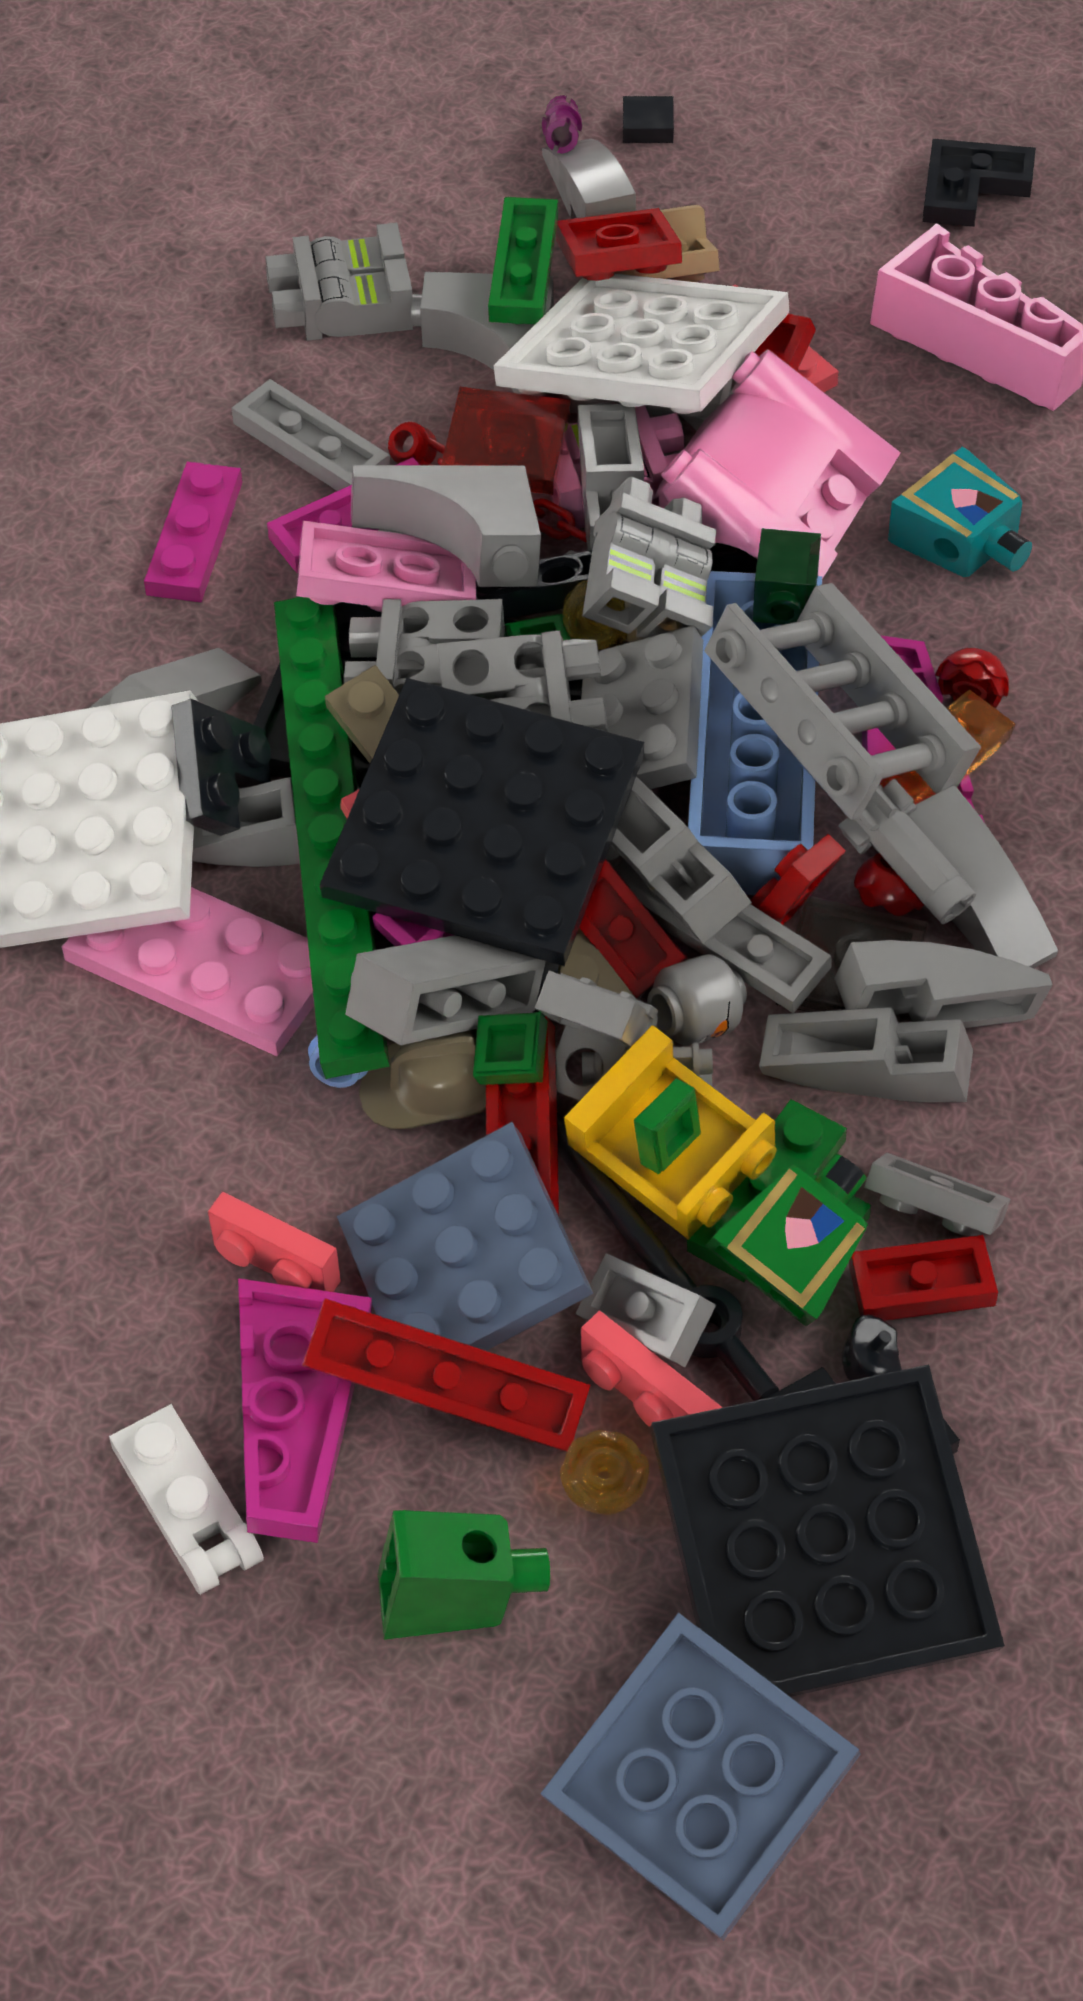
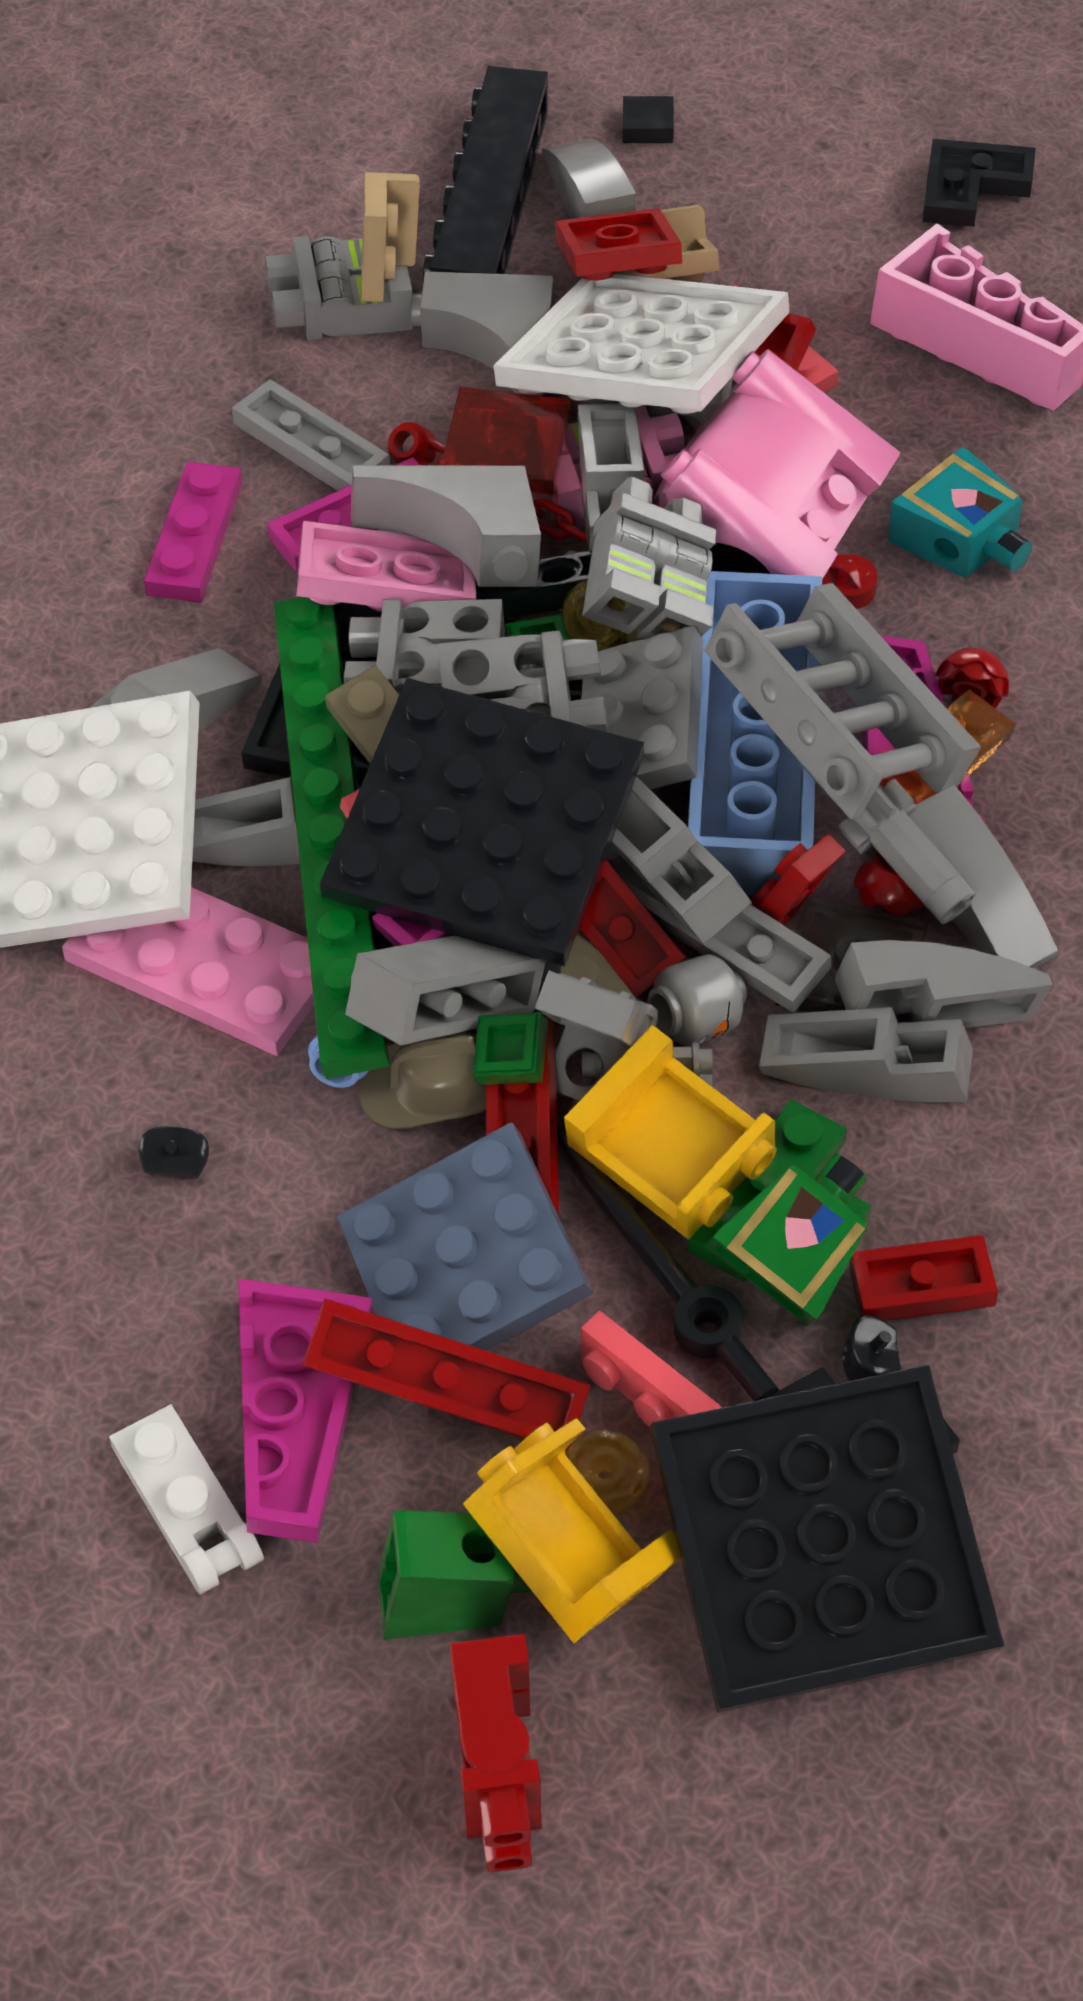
black plate [171,699,271,836] -> none
coral plate [208,1191,341,1292] -> none
green plate [488,197,558,324] -> none
sand blue plate [540,1612,861,1941] -> none
magenta pin [541,95,582,154] -> none
light grey plate [576,1253,716,1367] -> none
green tile [634,1078,701,1174] -> none
dark green window [752,528,821,625] -> none
light grey plate [864,1152,1011,1237] -> none
none -> black piece [138,1125,209,1179]
none -> tan bracket [361,172,420,302]
none -> black brick [423,66,548,282]
none -> red hips [450,1634,542,1873]
none -> yellow panel [462,1418,681,1643]
none -> red tile [822,554,878,609]

